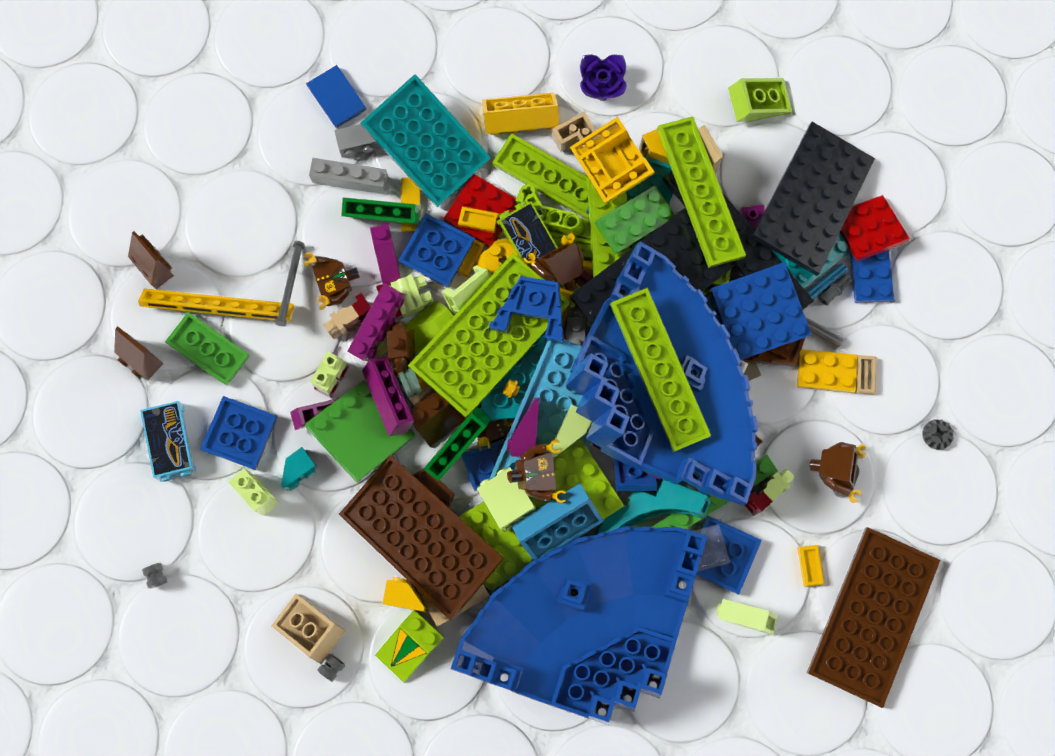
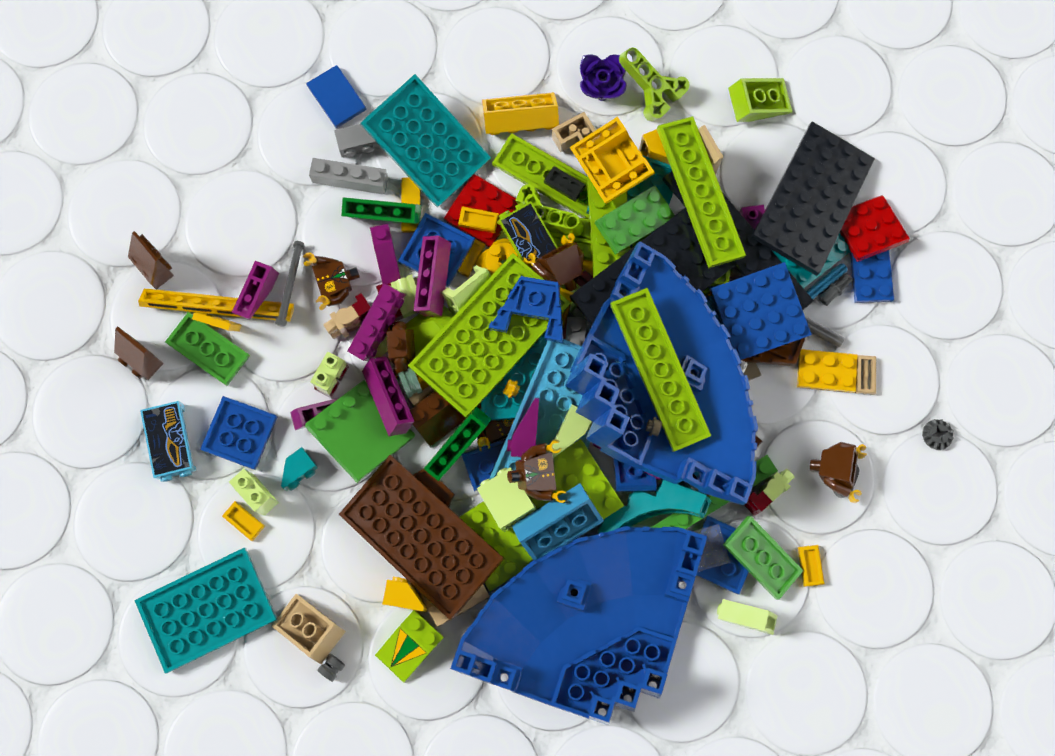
dark grey wheel [142,563,168,589] -> none
reddish brown plate [807,527,941,708] -> none
none -> teal plate [134,547,277,674]
none -> yellow tile [192,312,242,332]
none -> yellow tile [222,501,265,541]
none -> magenta slope [232,261,279,320]
none -> magenta brick [413,236,451,317]
none -> pearl dark grey plate [544,166,585,202]
none -> lime beam [619,47,690,121]
none -> dark tan plate [646,417,662,436]
none -> bright green plate [723,516,803,600]

